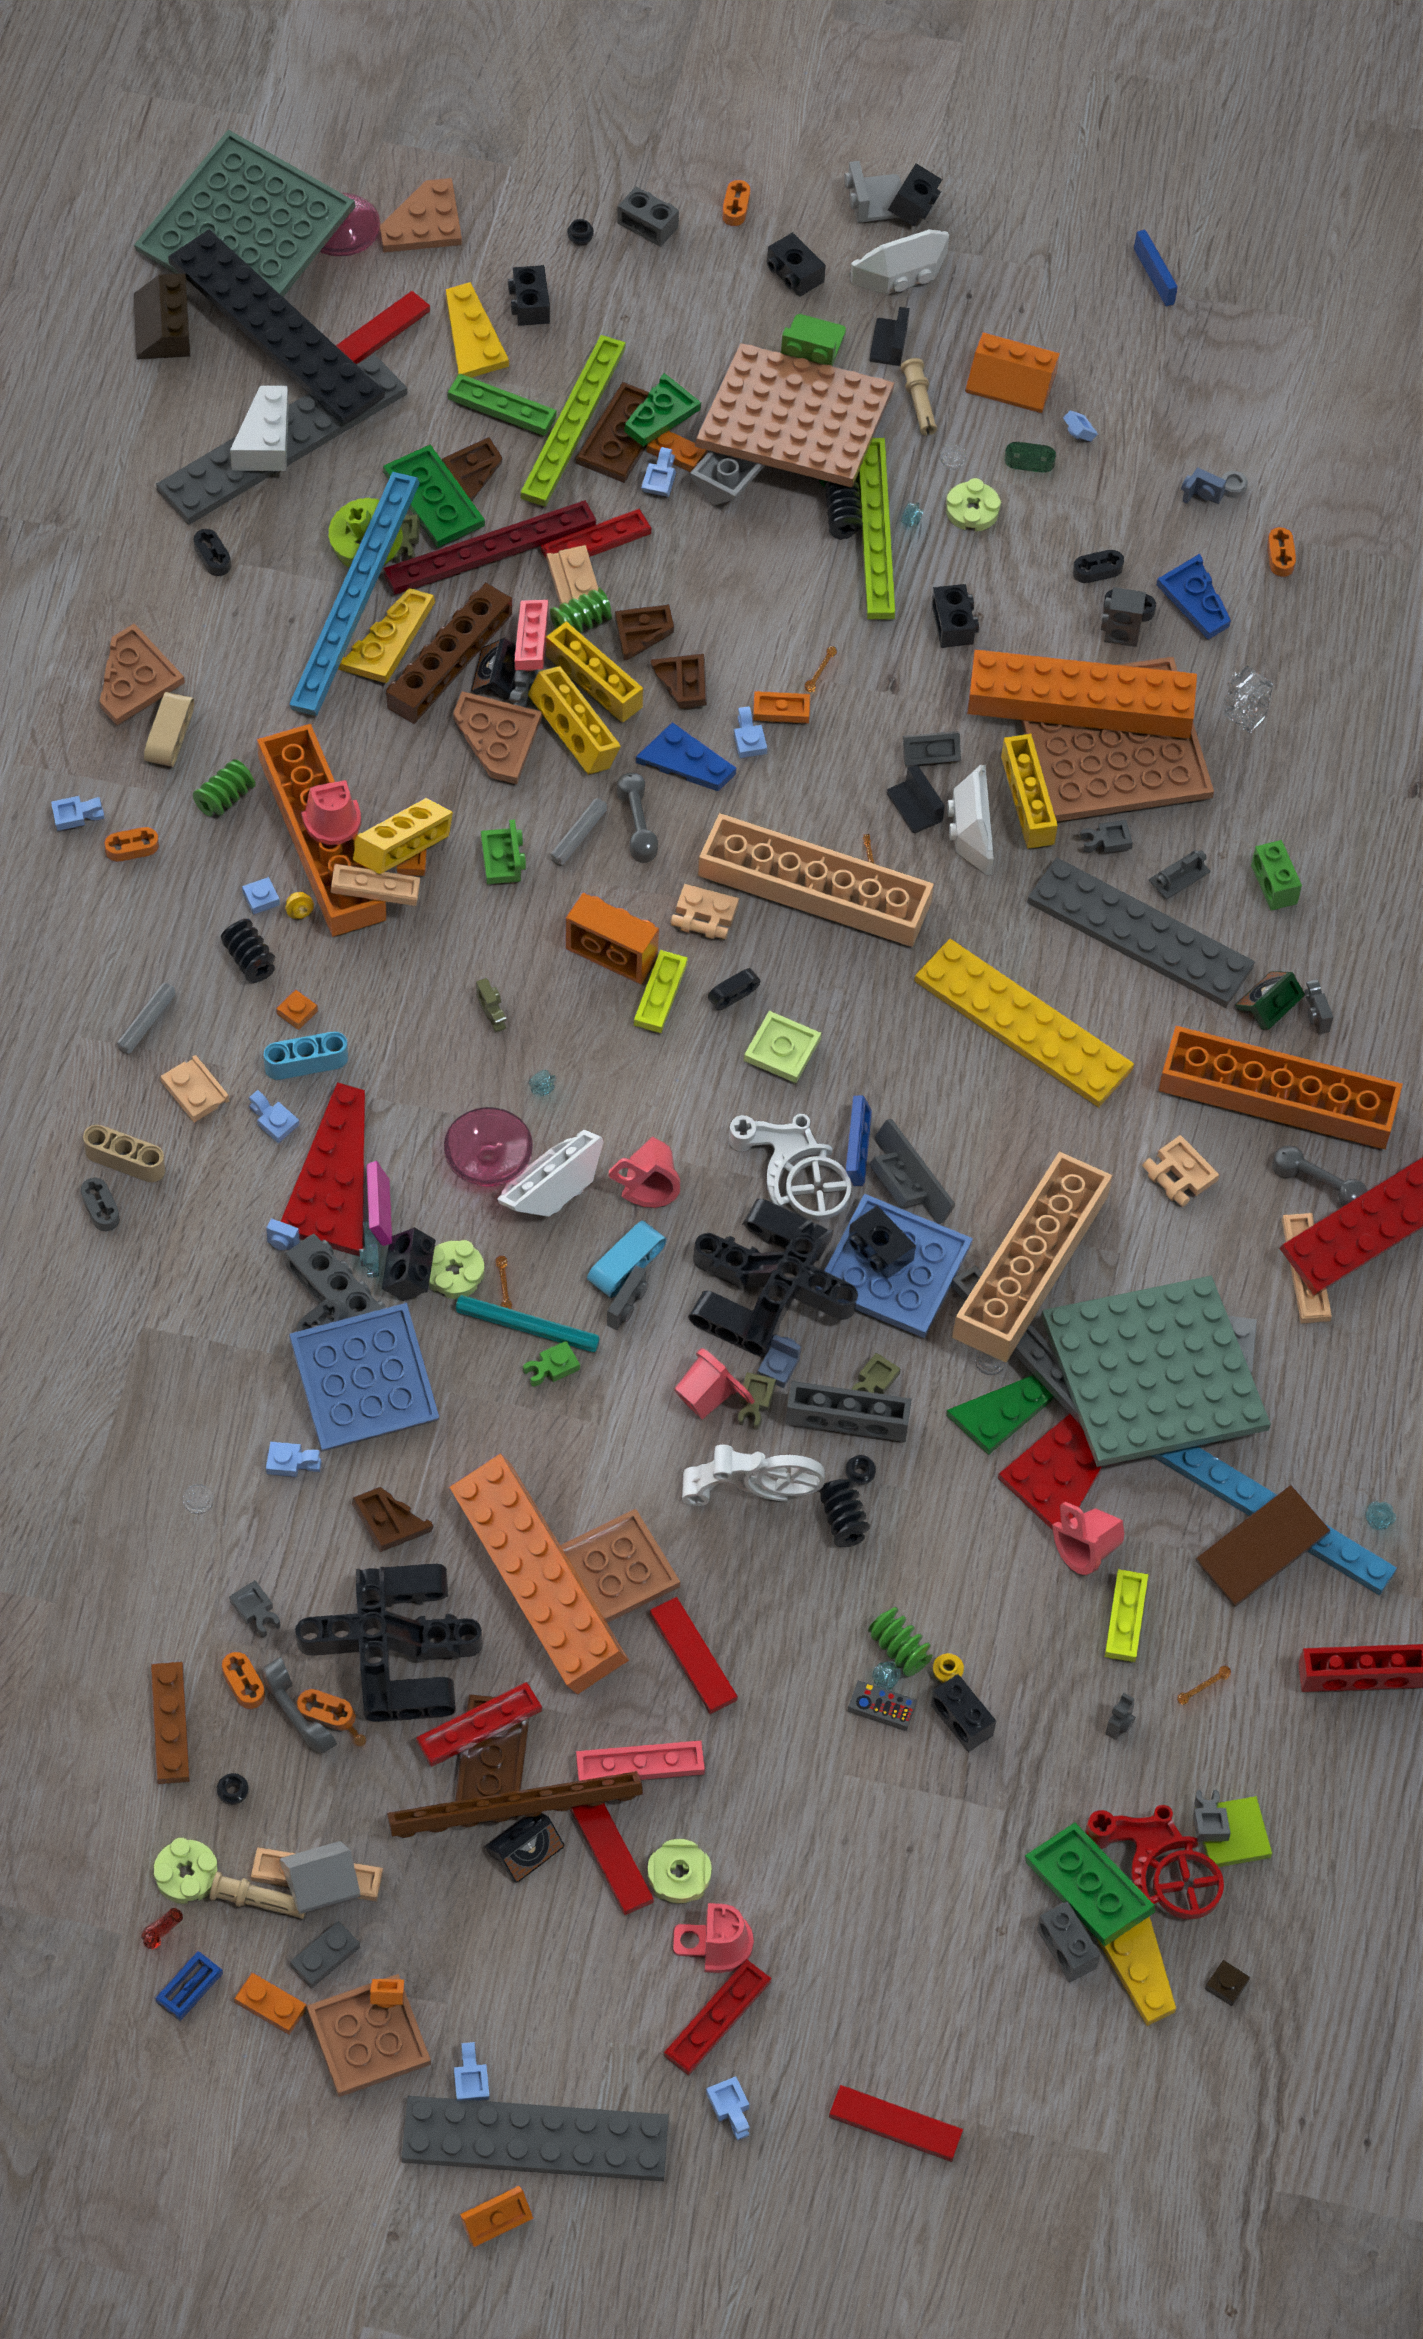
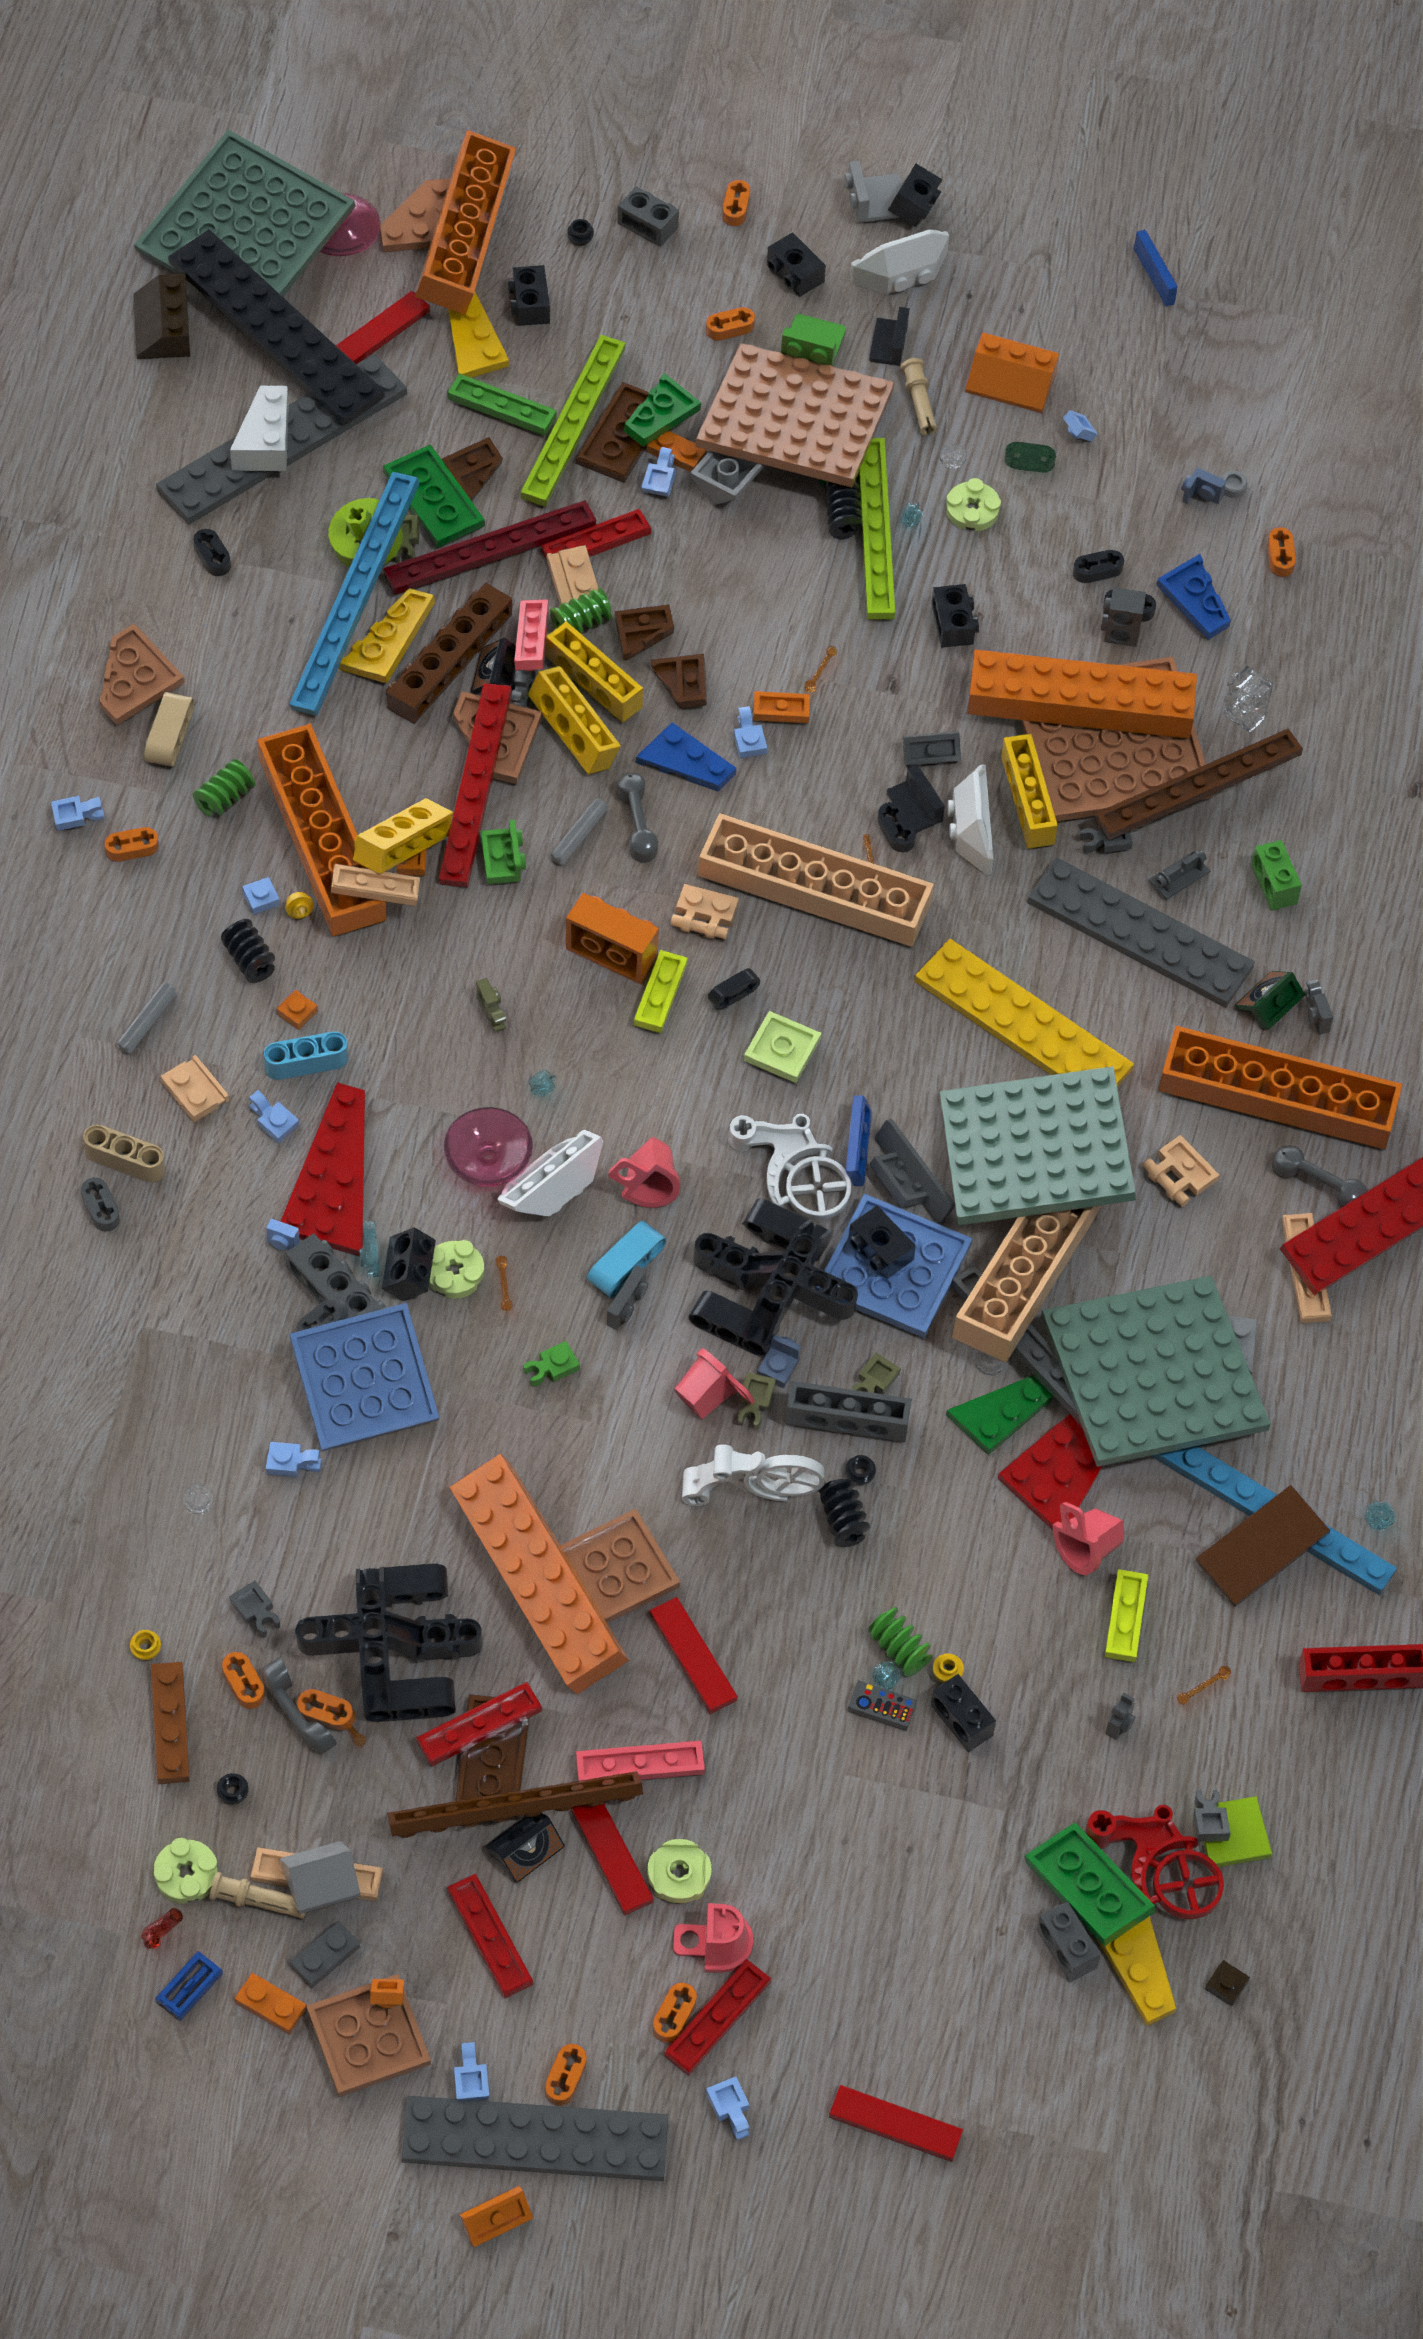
coral container [301,780,361,845] -> none
reddish brown wing [352,1487,434,1552] -> none
dark pink tile [367,1161,392,1246] -> none
teal axle [456,1295,600,1352] -> none
none -> yellow plate [130,1630,161,1660]
none -> orange brick [415,130,516,315]
none -> red plate [439,683,512,888]
none -> red tile [447,1873,533,1999]
none -> orange beam [545,2044,587,2106]
none -> orange beam [653,1982,697,2043]
none -> orange beam [706,307,755,341]
none -> black beam [877,802,916,853]
none -> sand green plate [940,1066,1136,1226]
none -> reddish brown plate [1095,728,1303,840]

